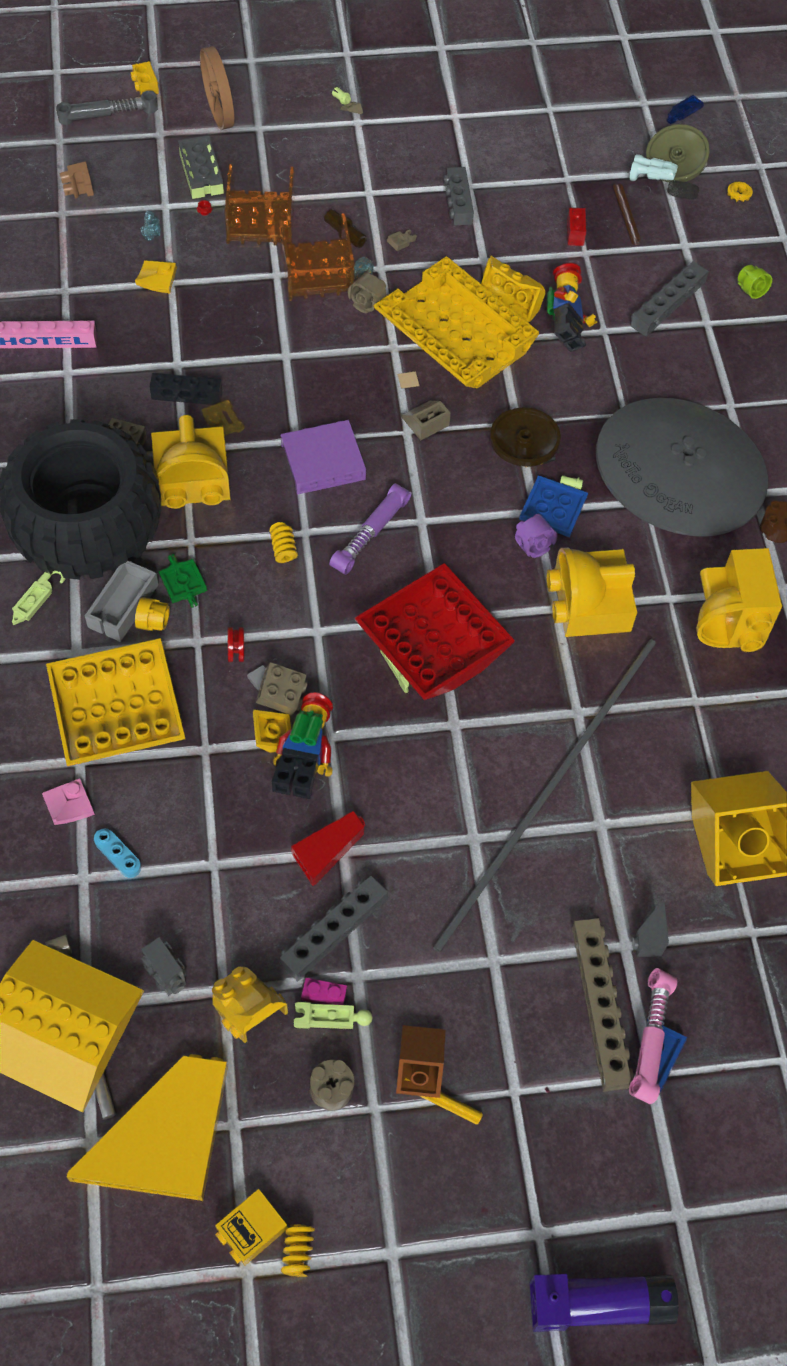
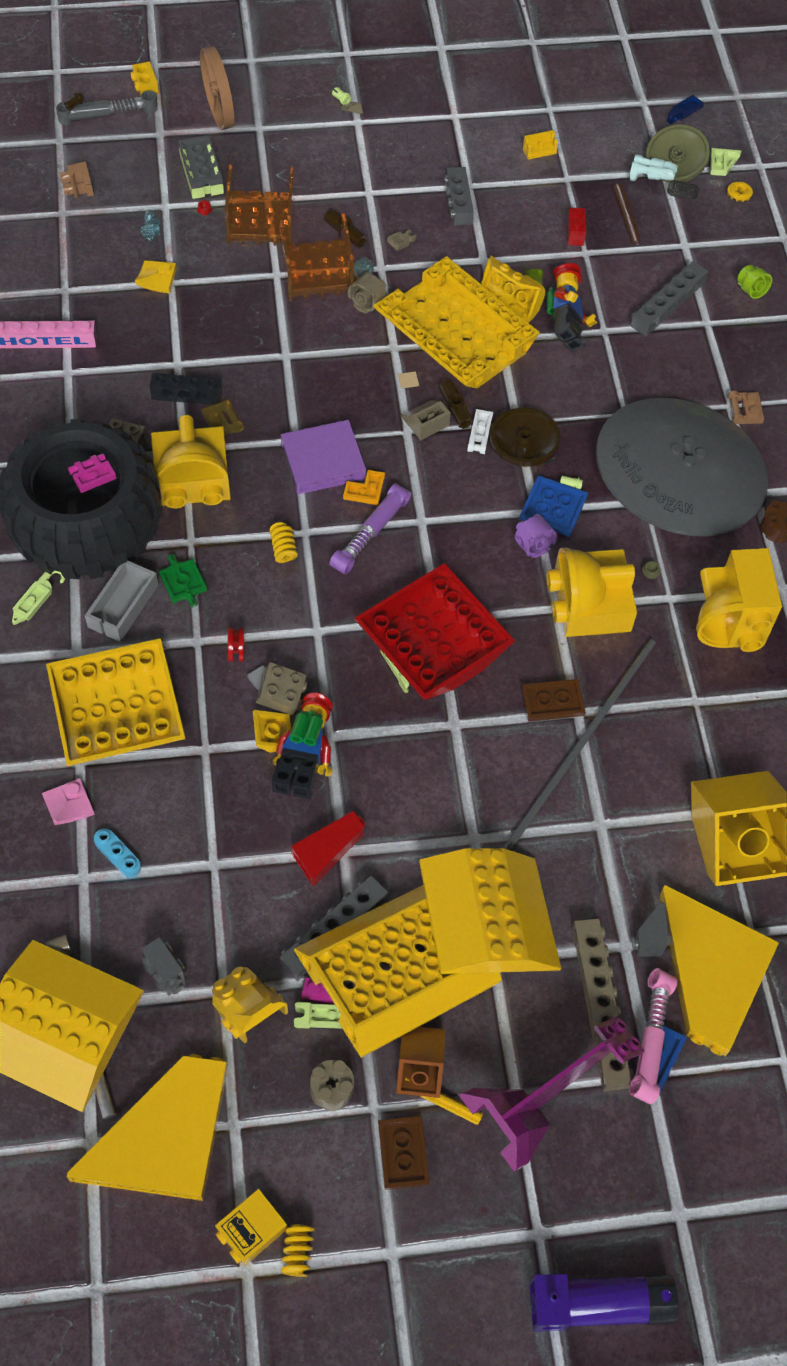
yellow piece [135,597,170,631] -> none
none -> dark brown pin [64,92,84,111]
none -> dark pink plate [68,454,117,493]
none -> yellow slope [294,885,502,1058]
none -> light orange plate [343,470,385,505]
none -> reddish brown plate [378,1116,430,1190]
none -> yellow slope [419,848,561,974]
none -> dark brown piece [439,380,473,429]
none -> magenta piece [460,1016,644,1171]
none -> white plate [467,409,493,454]
none -> reddish brown plate [521,679,586,722]
none -> yellow hinge [523,130,558,160]
none -> clear neon green tile [525,269,543,284]
none -> olive plate [642,561,661,579]
none -> yellow slope [660,885,779,1057]
none -> yellowish green wing [710,148,741,176]
none -> medium nougat plate [728,391,764,424]

